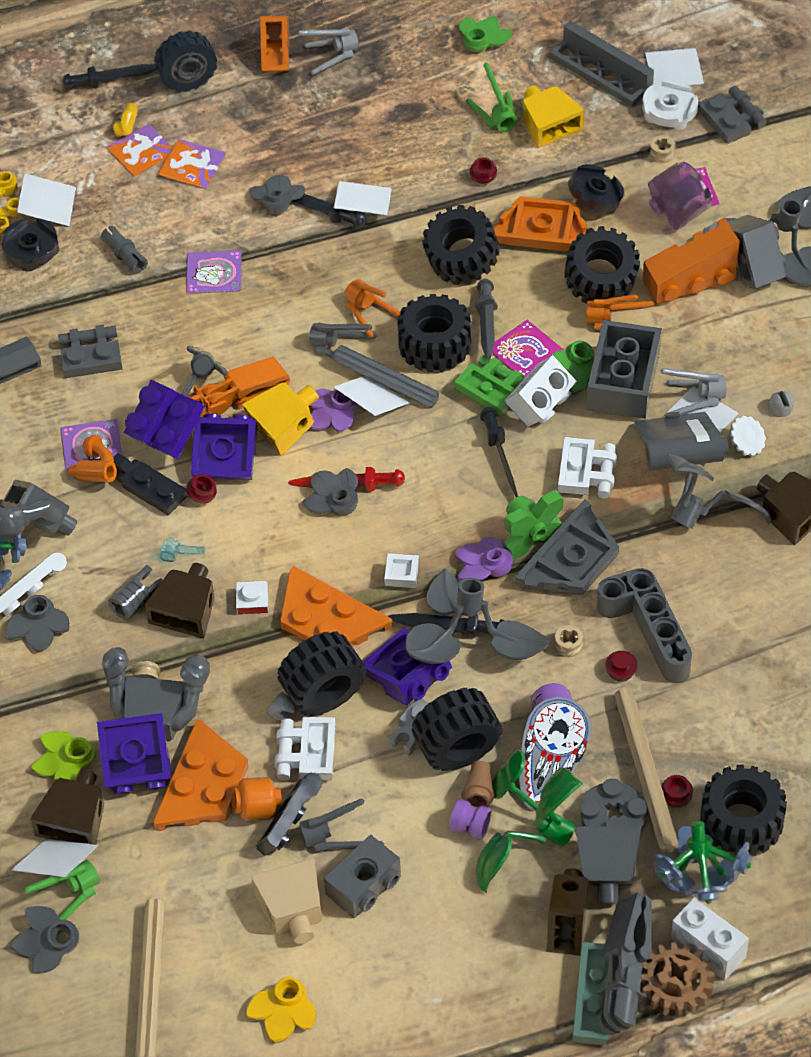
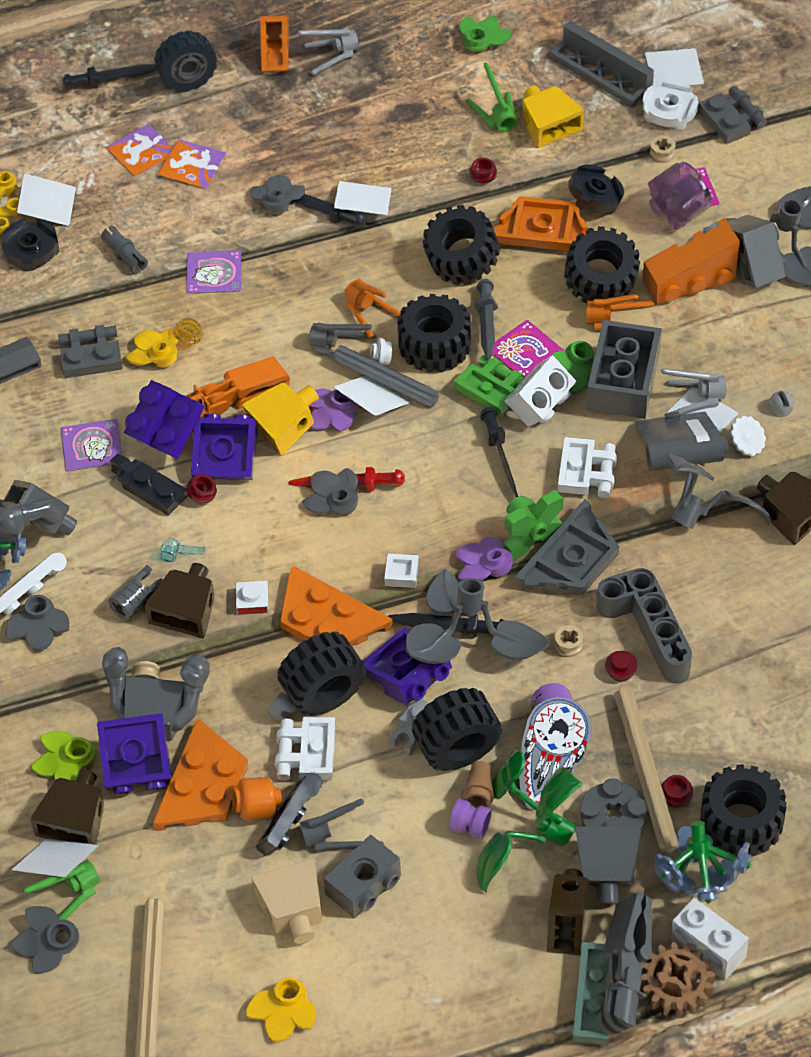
orange plant [68,435,117,482] -> none
yellow arm [113,103,138,137] -> none
dark grey plant [182,346,228,396] -> none
none -> yellow plate [125,328,179,367]
none -> clear yellow plate [173,318,203,345]
none -> white plate [370,338,392,365]

